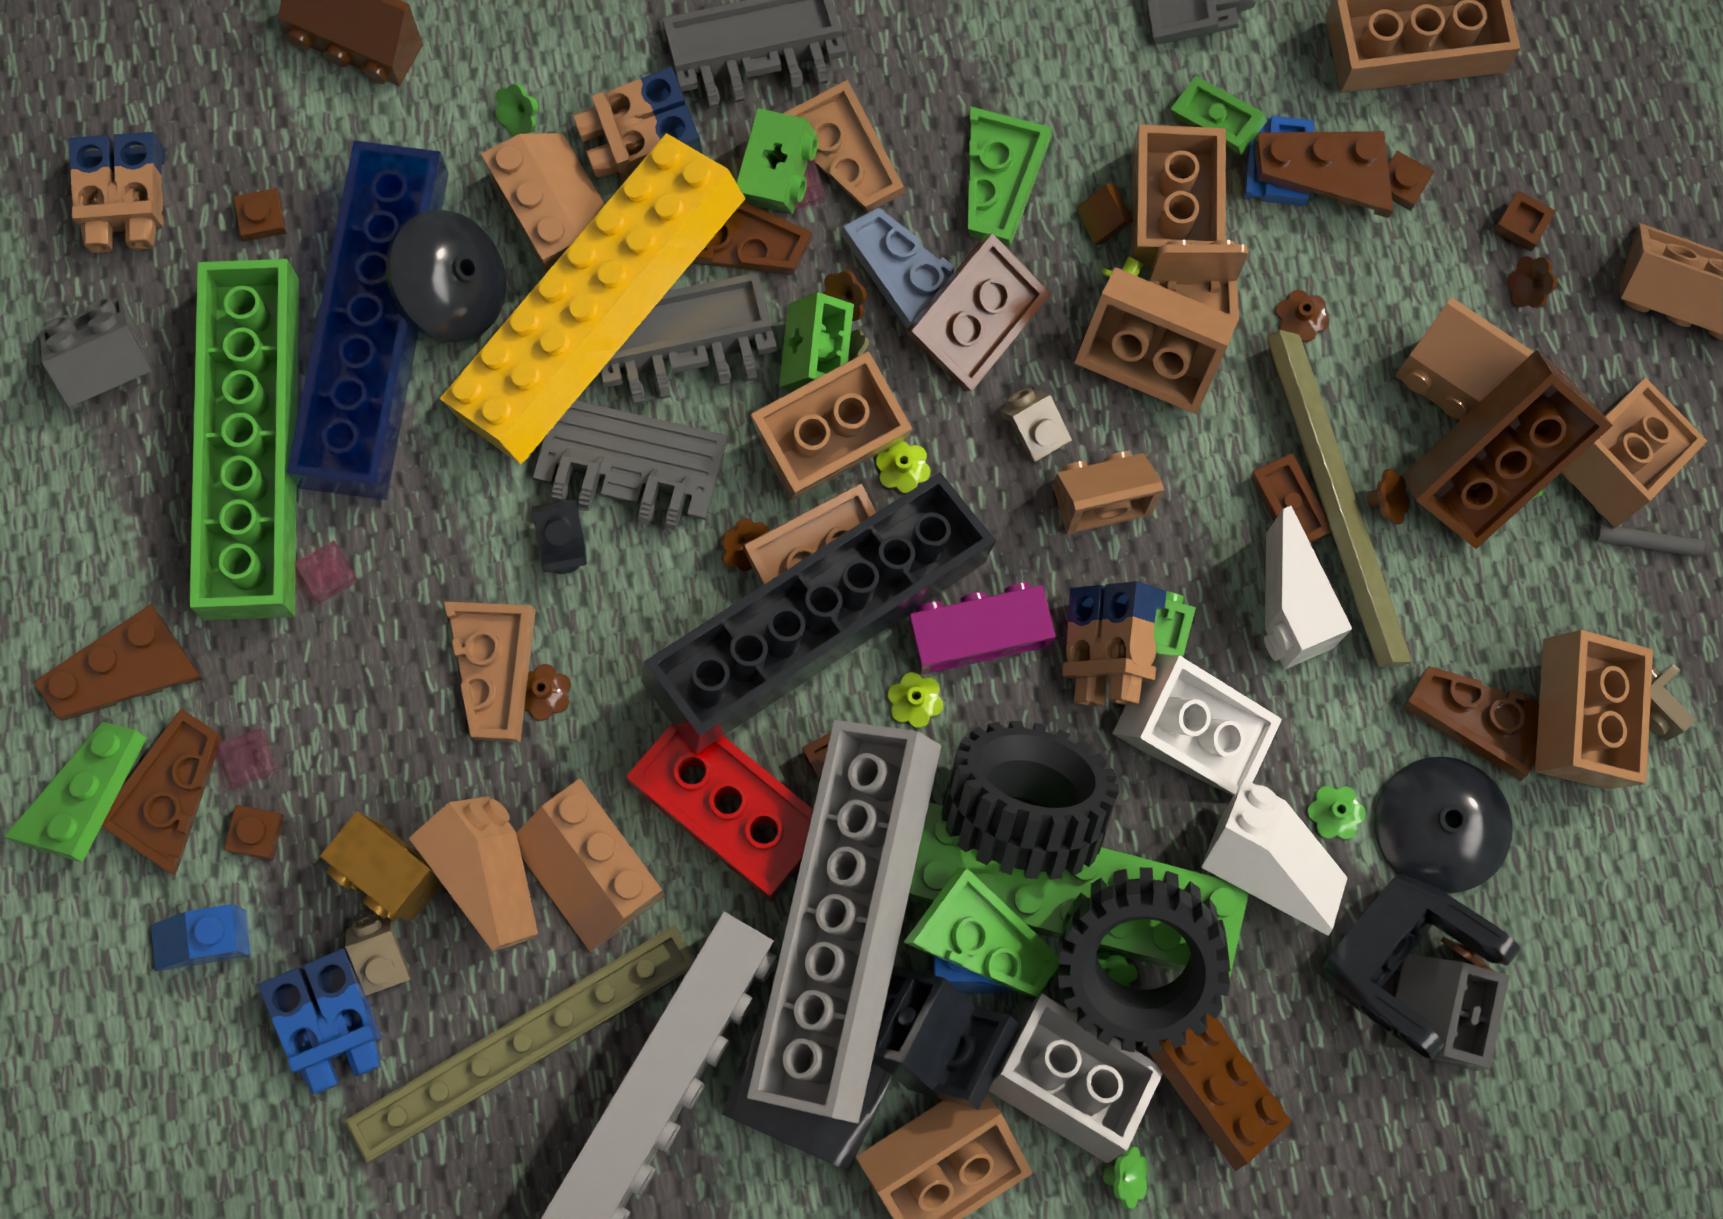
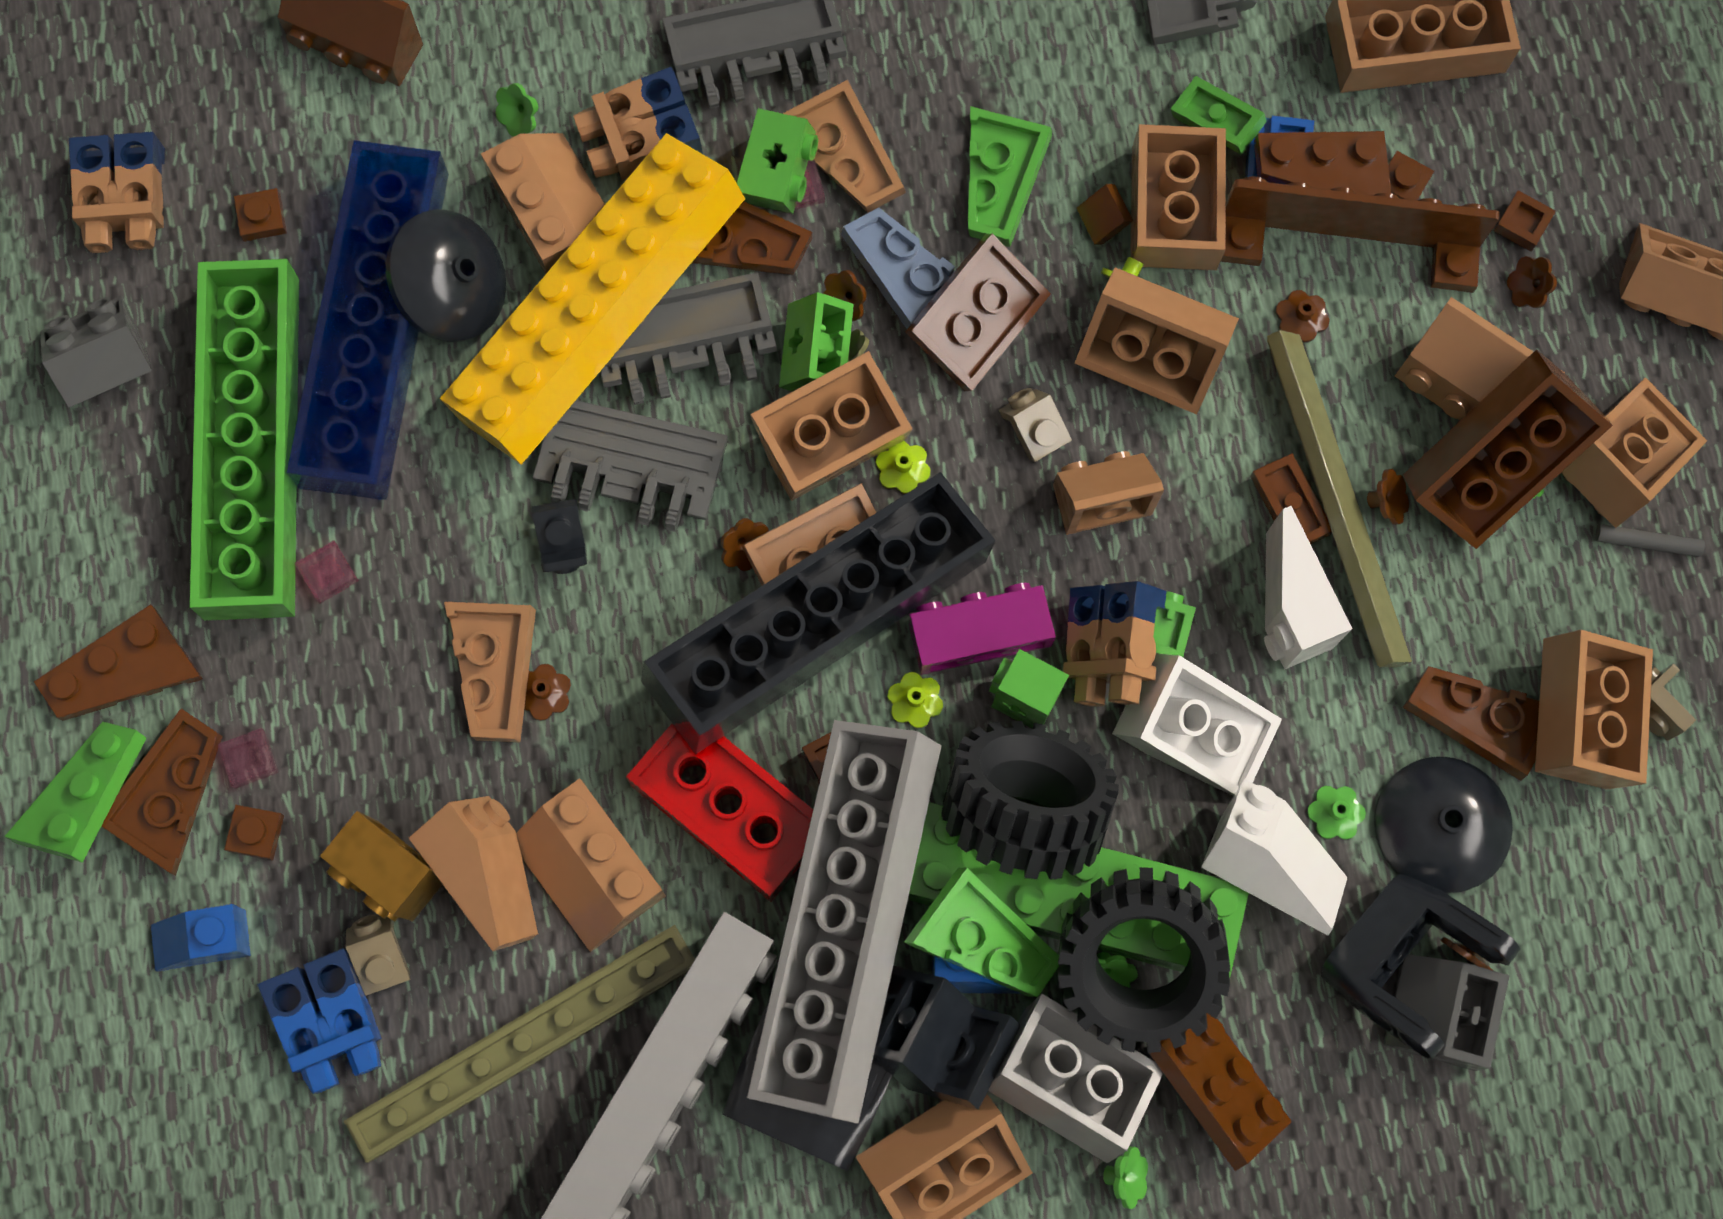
medium nougat bracket [1147,240,1248,328] -> none
none -> bright green brick [989,649,1069,729]
none -> reddish brown bracket [1220,177,1499,293]

